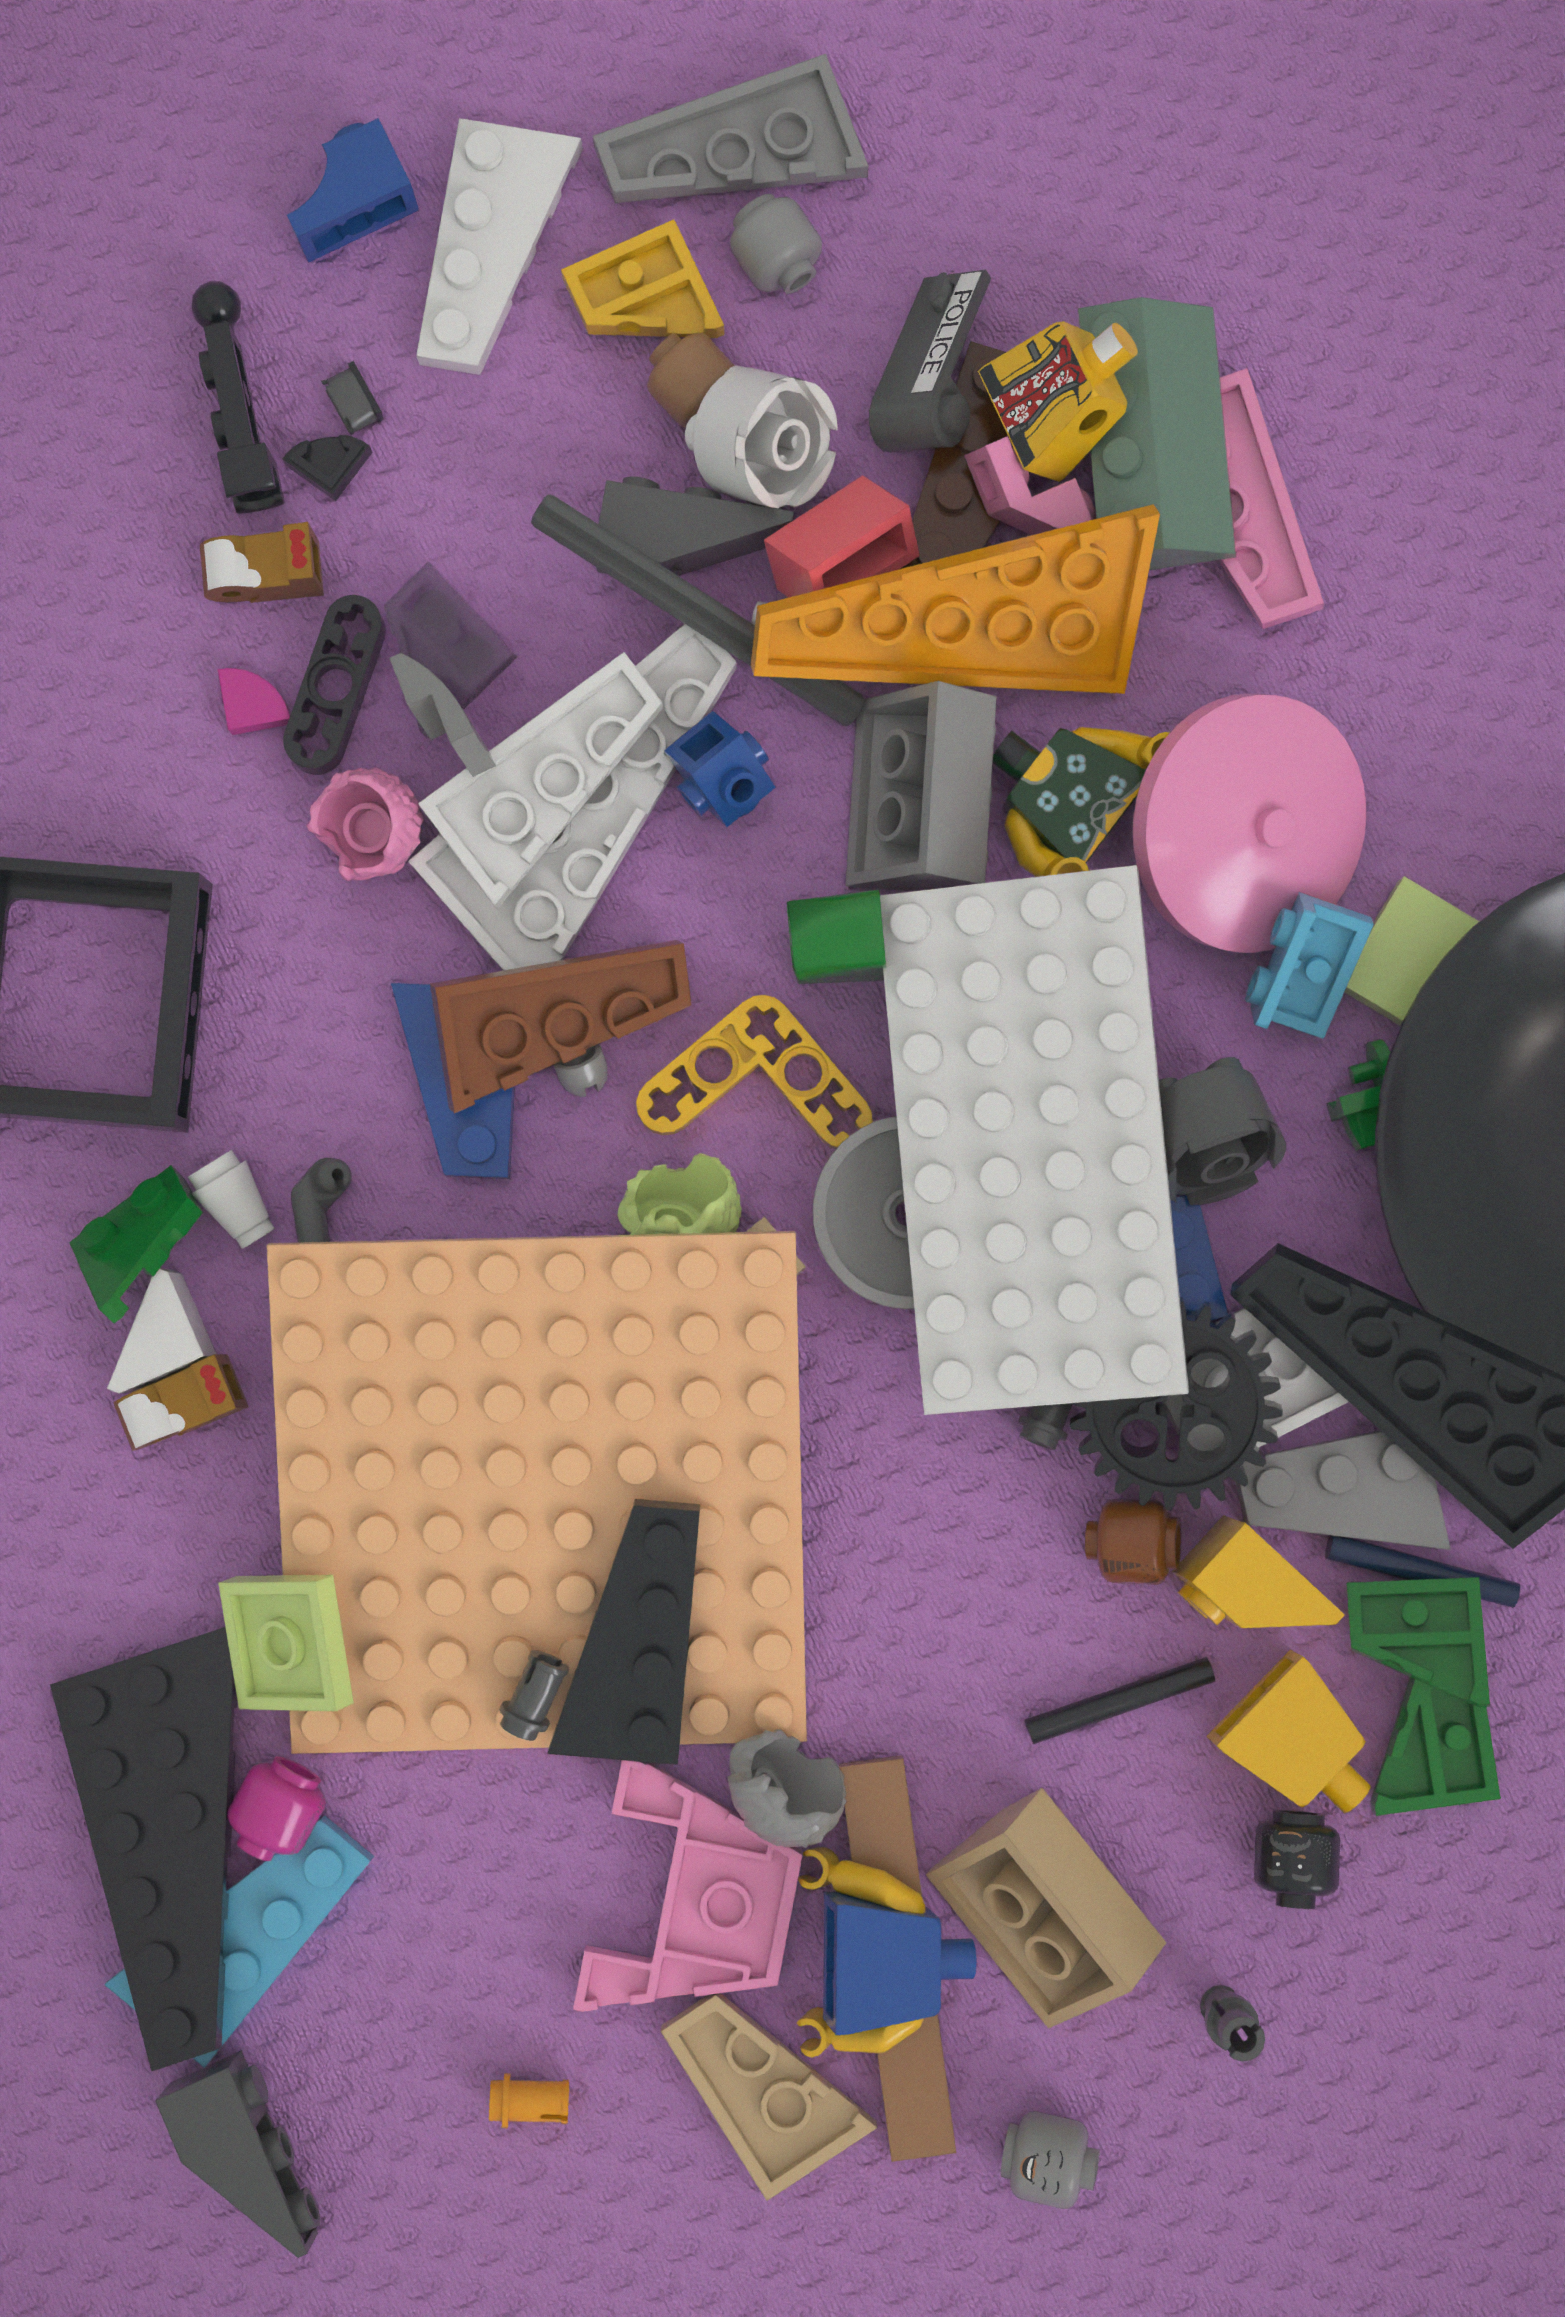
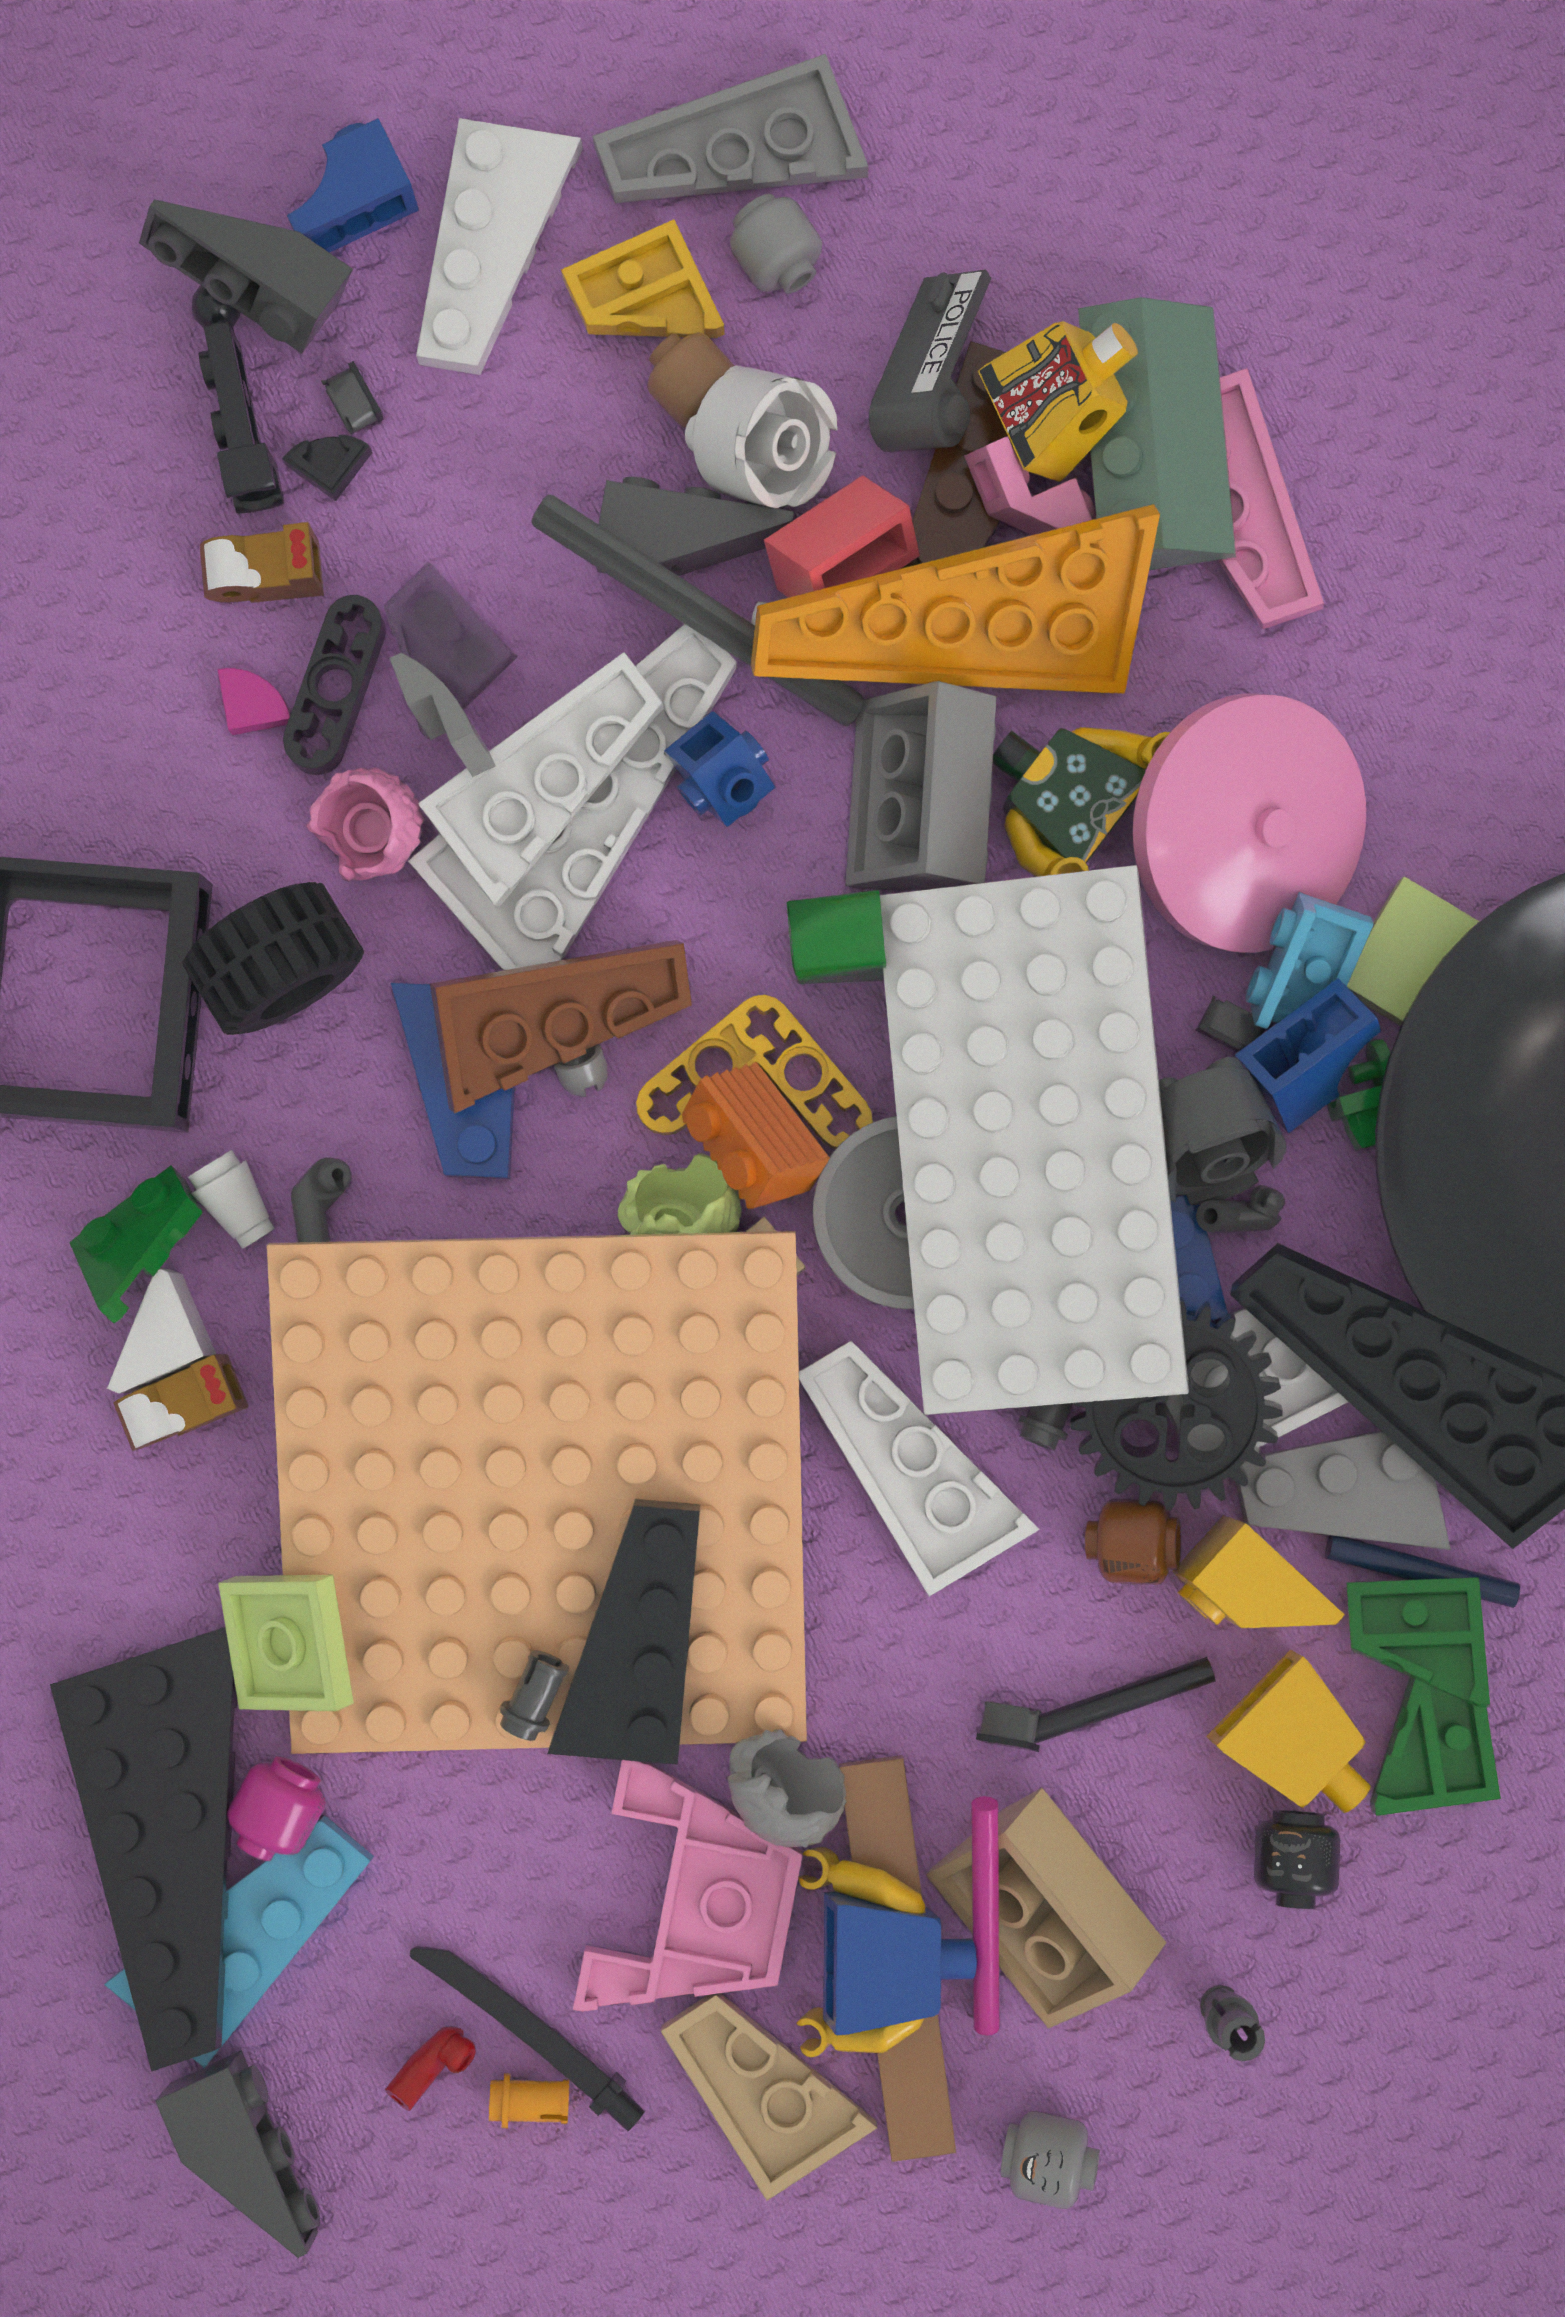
none -> dark grey slope [139,199,353,354]
none -> black tyre [182,882,364,1035]
none -> red arm [385,2026,476,2111]
none -> black sword [410,1946,645,2132]
none -> orange brick [682,1062,830,1209]
none -> white wing [799,1341,1040,1596]
none -> dark pink bar [971,1796,1000,2036]
none -> dark grey piece [976,1701,1041,1752]
none -> dark grey piece [1196,996,1265,1052]
none -> dark grey arm [1196,1185,1285,1233]
none -> blue arch [1235,978,1382,1133]

